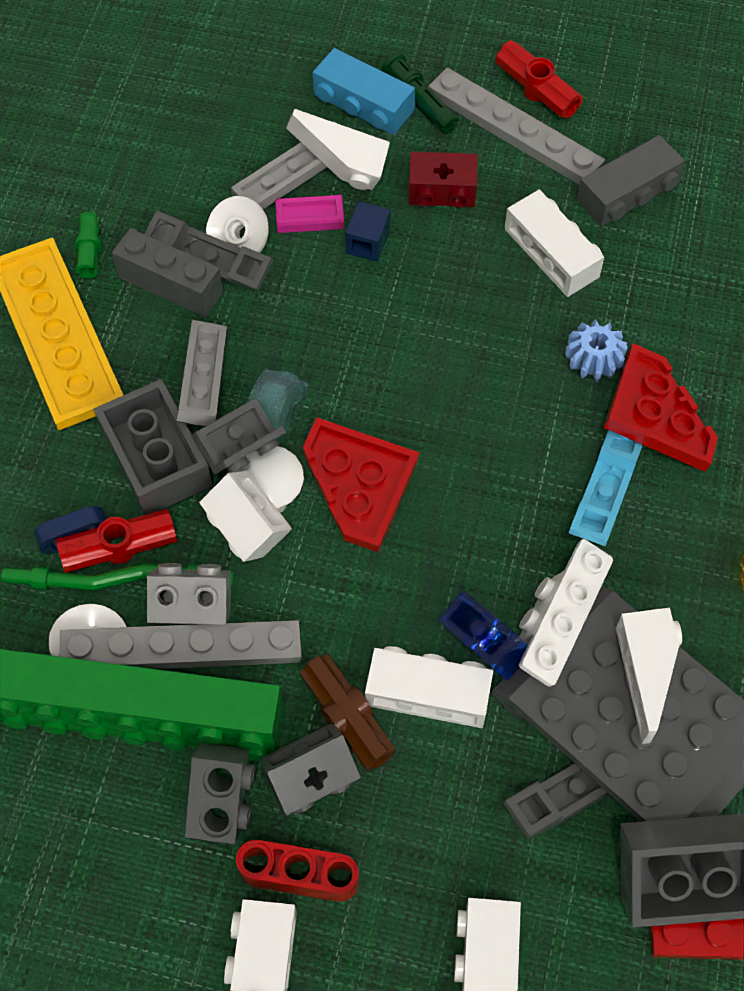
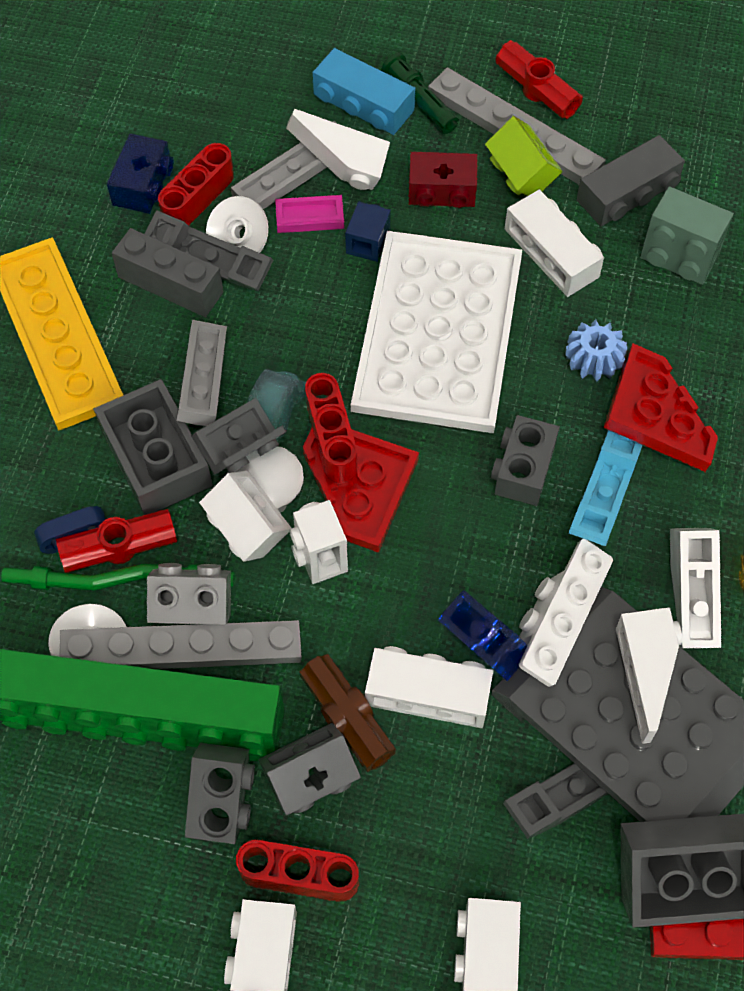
green pin [74,212,102,279] -> none
none -> clear blue brick [107,133,174,214]
none -> red beam [158,143,234,226]
none -> white brick [289,500,348,584]
none -> red beam [305,373,357,483]
none -> white plate [351,231,522,433]
none -> lime brick [485,116,563,196]
none -> dark grey brick [491,415,560,506]
none -> sand green brick [640,186,734,285]
none -> white slope [670,528,721,648]

